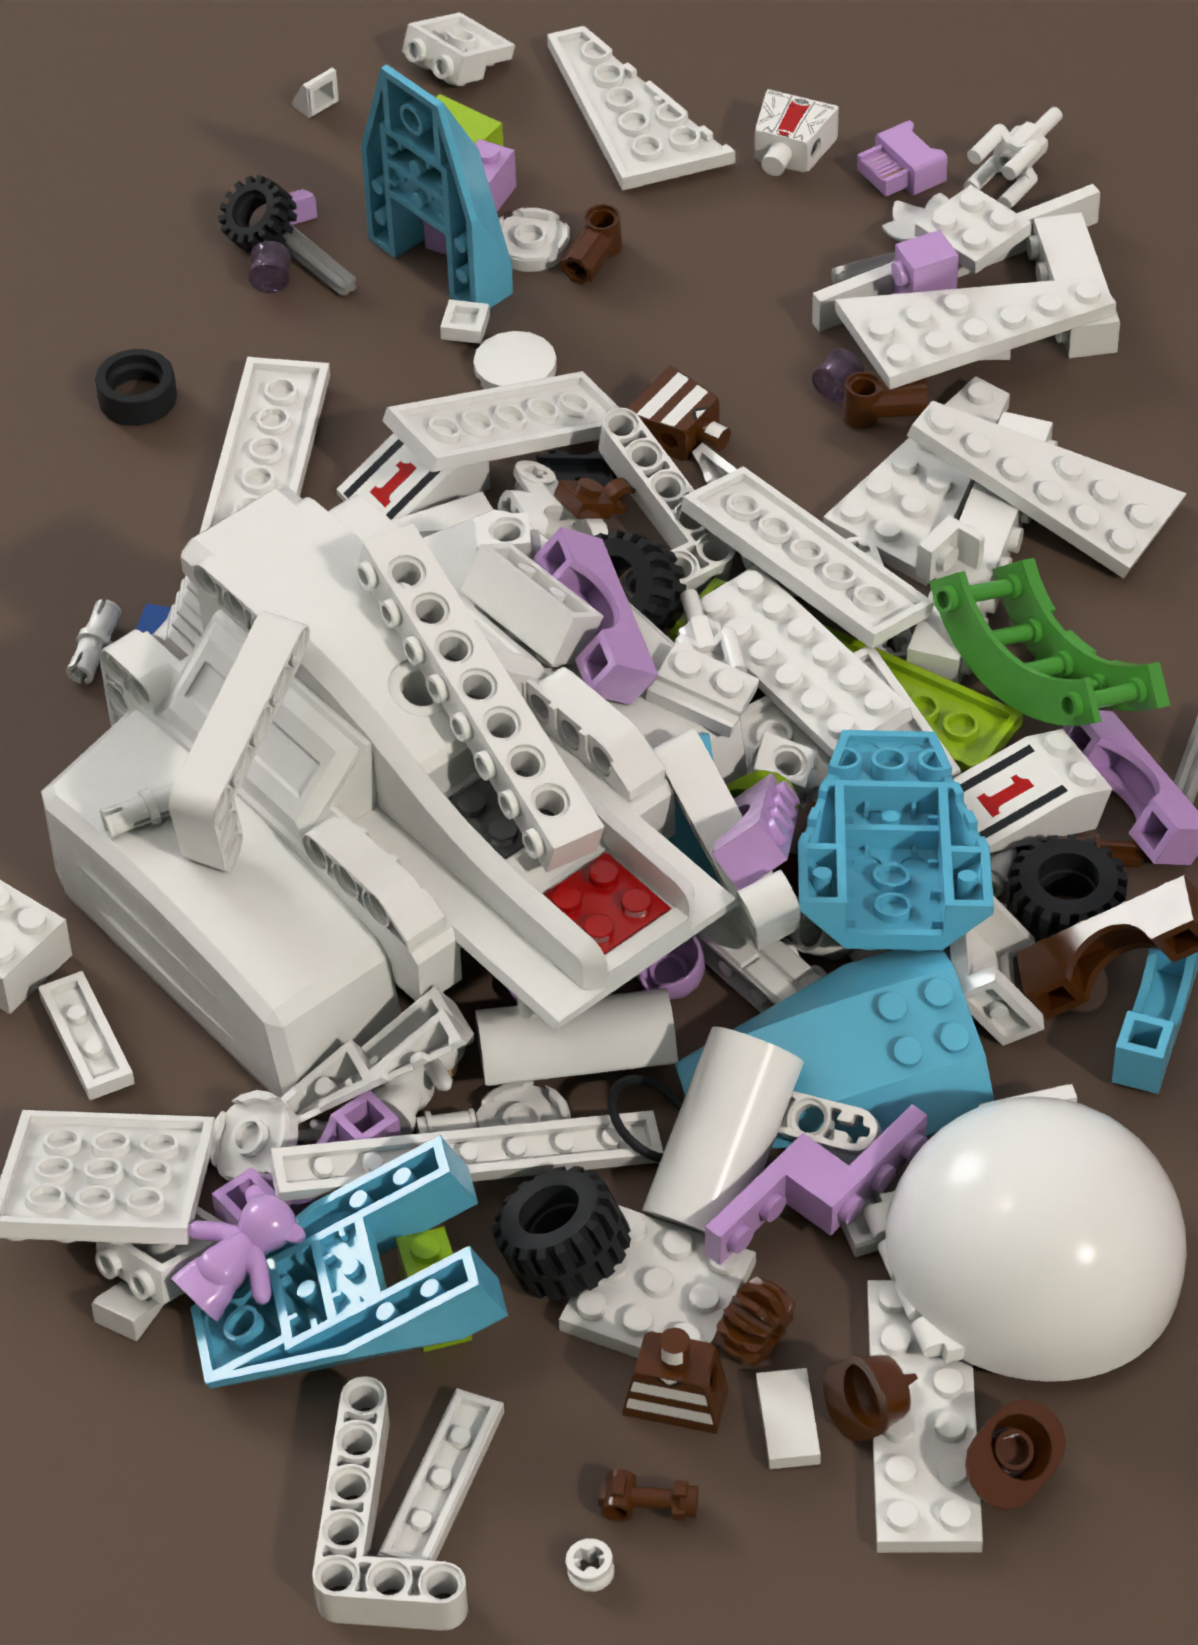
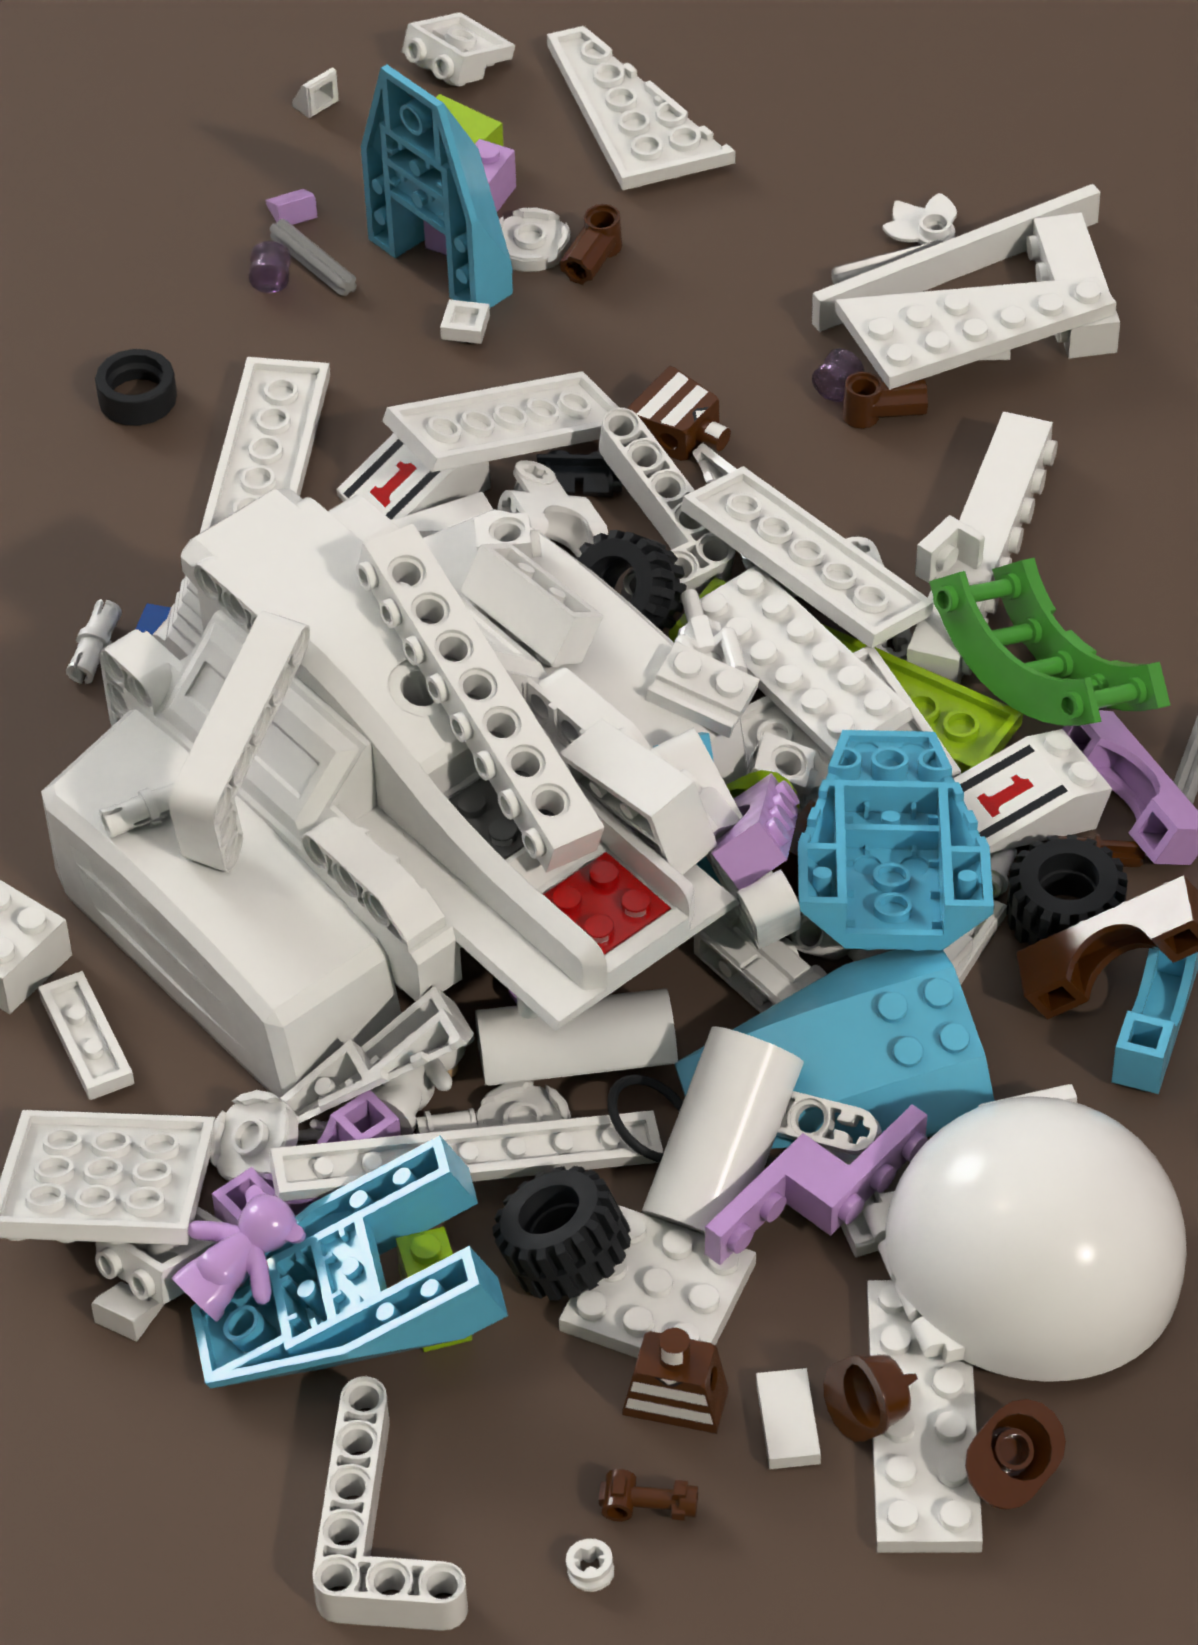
black tyre [218,175,297,255] -> none
white tile [377,1388,504,1561] -> none
white tile [473,331,557,389] -> none
lavender arch [534,527,659,705] -> none
reddish brown plate [554,478,636,519] -> none
lavender hair [636,936,705,1000] -> none
reddish brown gear [715,1276,795,1367] -> none
white torso [755,89,839,176] -> none
white wing [823,376,1010,586] -> none
lavender piece [857,120,948,197] -> none
lavender brick [891,230,959,294] -> none
white wing [907,401,1187,579] -> none
white plate [915,185,1031,274] -> none
white panel [950,896,1044,1046] -> none
white plant [964,107,1063,209] -> none
none -> white wedge [559,718,718,875]
none -> white slope [699,787,740,840]

